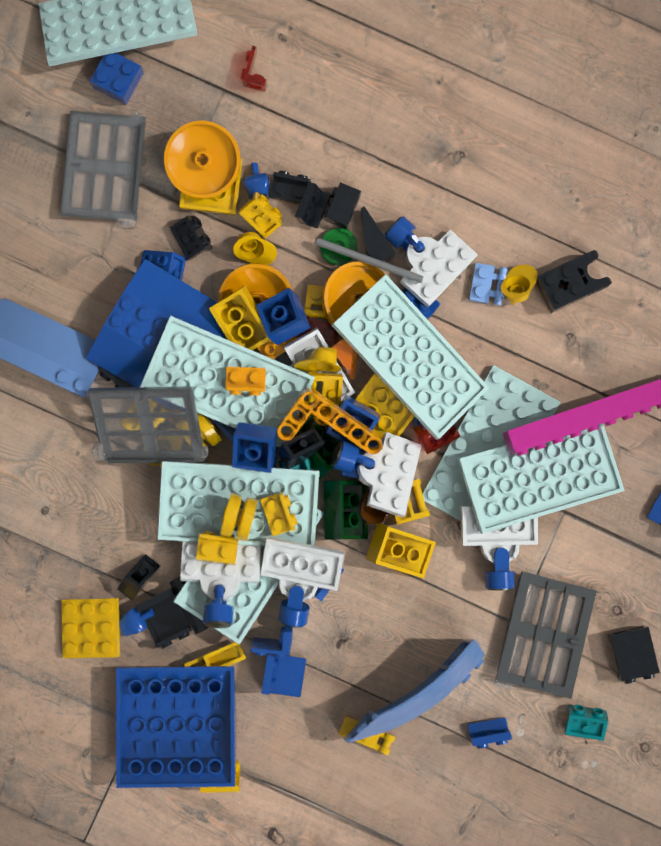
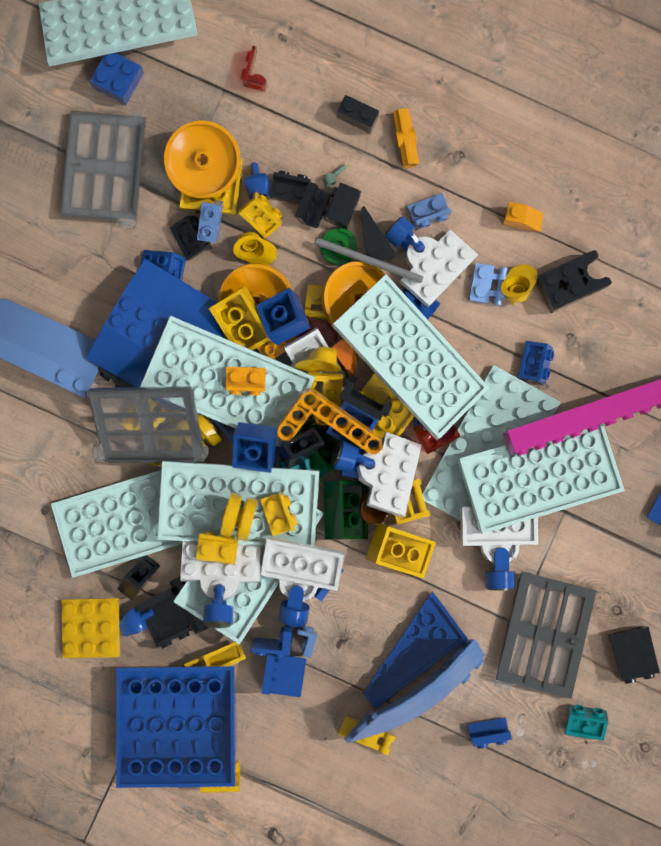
none -> light aqua plate [51,460,200,578]
none -> medium blue bracket [197,200,224,243]
none -> medium blue bracket [297,626,317,658]
none -> sand green hand [324,164,346,187]
none -> black brick [337,95,379,134]
none -> black panel [339,374,392,421]
none -> blue wing [363,591,468,709]
none -> light orange piece [393,108,419,168]
none -> medium blue bracket [407,193,451,229]
none -> light orange slope [503,202,544,232]
none -> blue bracket [518,341,554,384]

